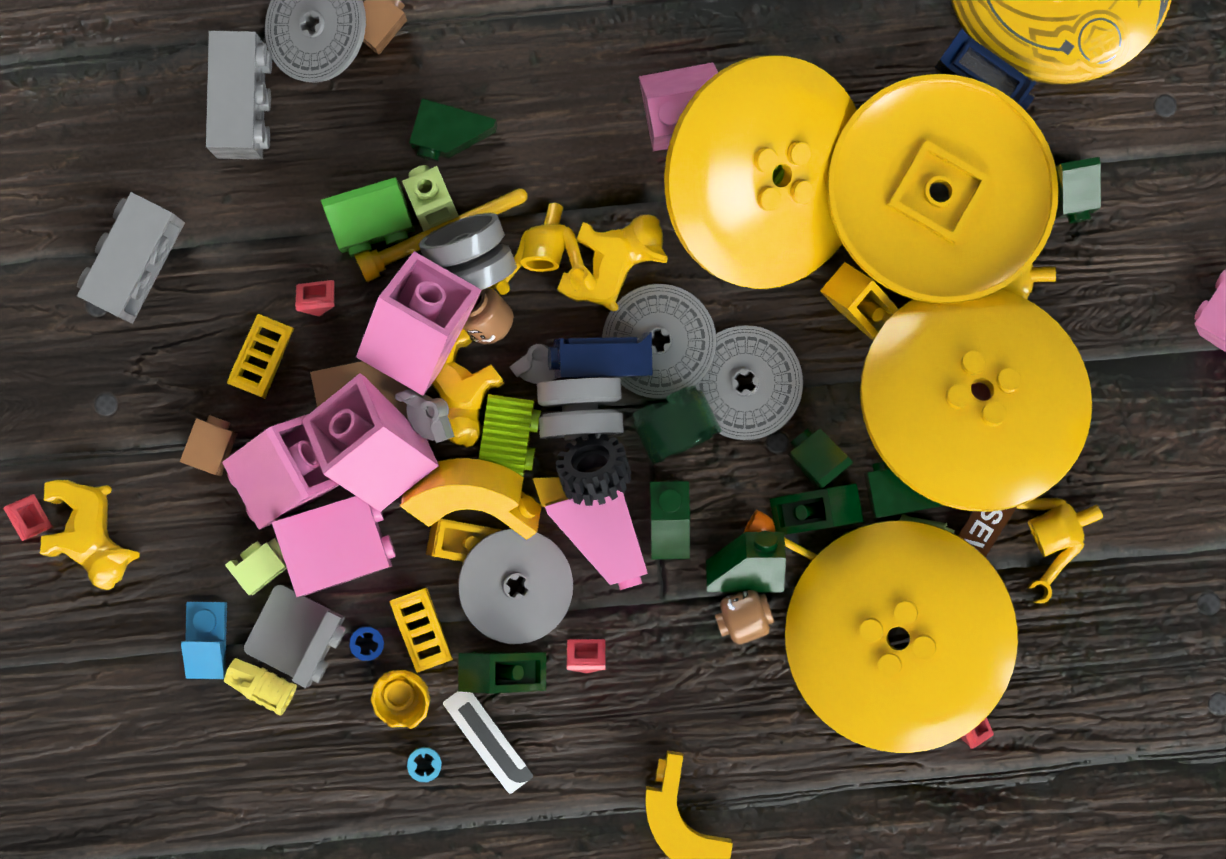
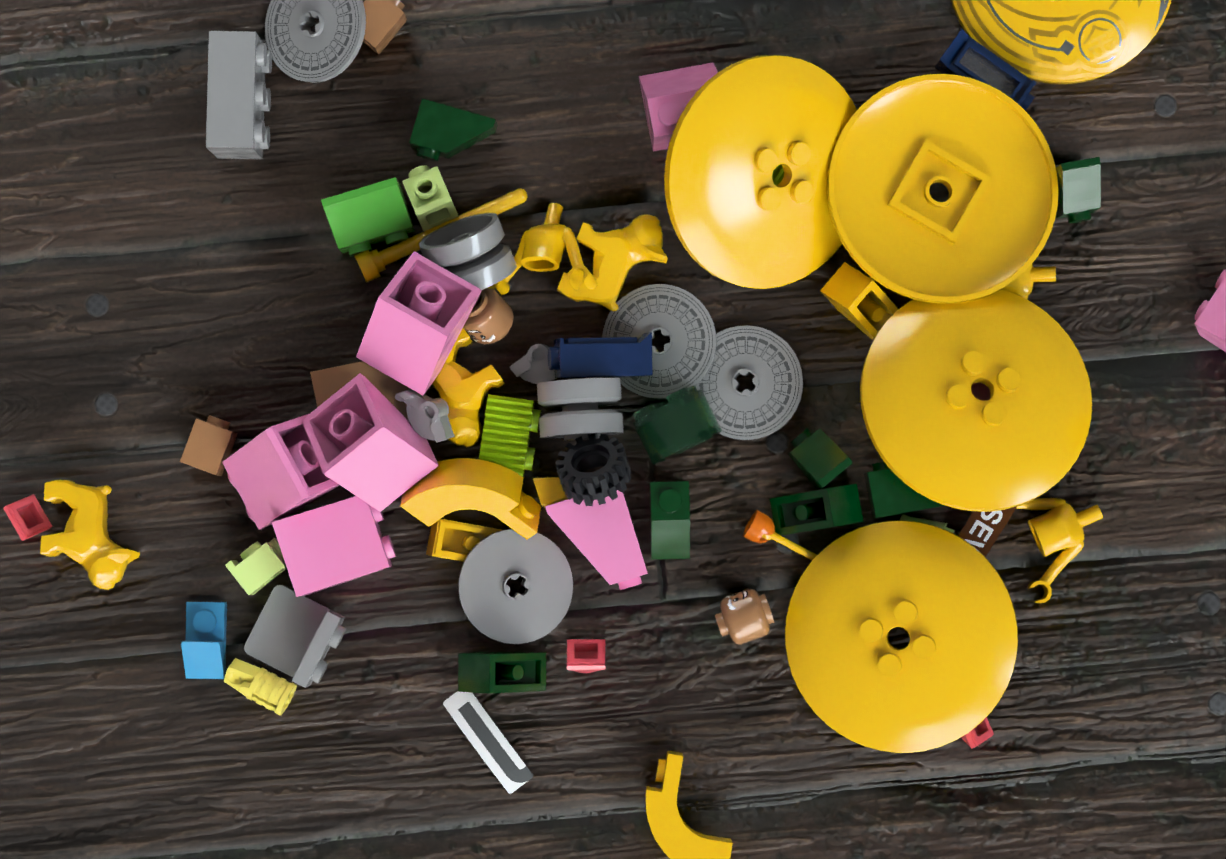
light grey brick [77,192,185,324] -> none
yellow slope [227,314,294,399] -> none
coral slope [295,280,335,317] -> none
blue bush [349,627,384,661] -> none
yellow hair [371,670,430,729] -> none
yellow slope [389,588,453,673] -> none
medium azure bush [407,747,442,783] -> none
dark green slope [706,531,786,592] -> none

